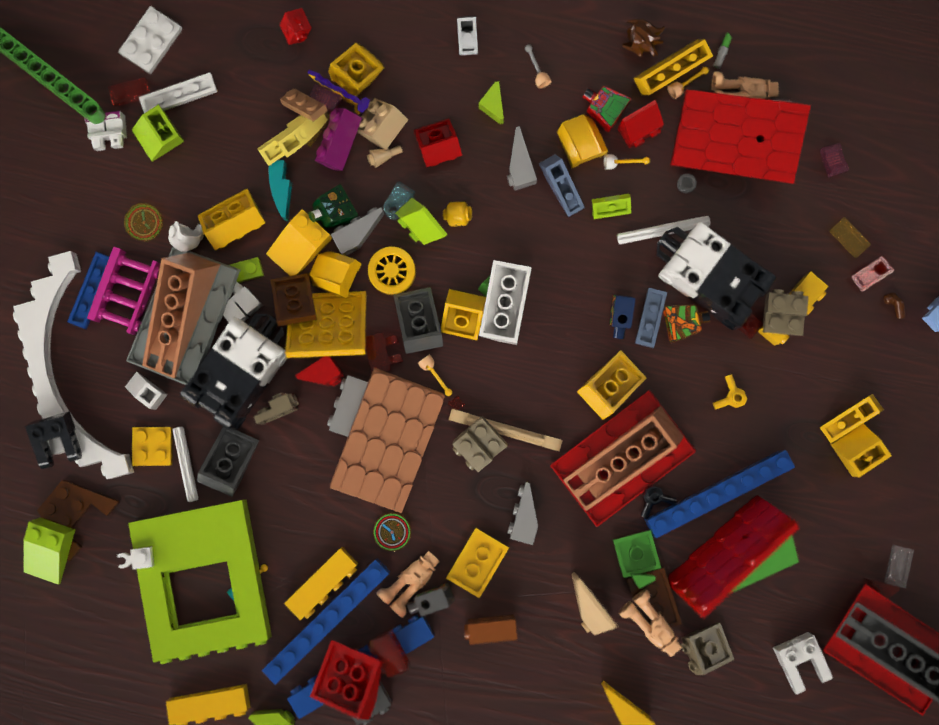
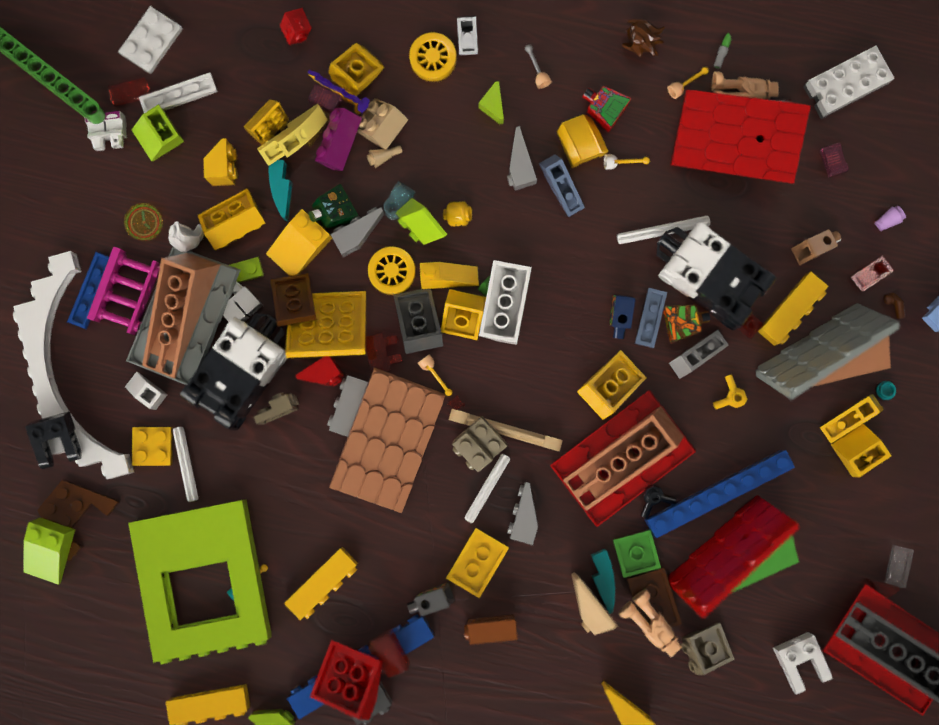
white plate [117,547,154,569] -> none
dark grey slope [197,426,259,497] -> none
blue brick [262,558,390,685] -> none
medium nougat plate [280,89,328,122] -> none
yellow slope [309,251,361,298] -> none
tile [373,513,411,551] -> none
light nougat piece [376,551,440,618] -> none
red slope [414,119,463,167] -> none
lime plate [592,194,631,219] -> none
red slope [618,100,664,148] -> none
bright green slope [630,573,656,588] -> none
yellow brick [633,39,713,95] -> none
dark grey tile [677,174,697,194] -> none
dark tan plate [763,289,808,336] -> none
clear yellow tile [829,217,871,258] -> none
none -> yellow slope [203,138,238,186]
none -> yellow slope [243,99,289,145]
none -> yellow wheel [409,32,457,81]
none -> yellow slope [420,262,479,289]
none -> white axle [464,454,510,523]
none -> teal slope [591,549,615,614]
none -> light grey slope [669,330,729,379]
none -> light grey piece [755,303,899,400]
none -> medium nougat torso [791,229,841,266]
none -> white piece [803,46,895,119]
none -> lavender cone [875,205,906,231]
none -> teal plate [876,381,896,400]

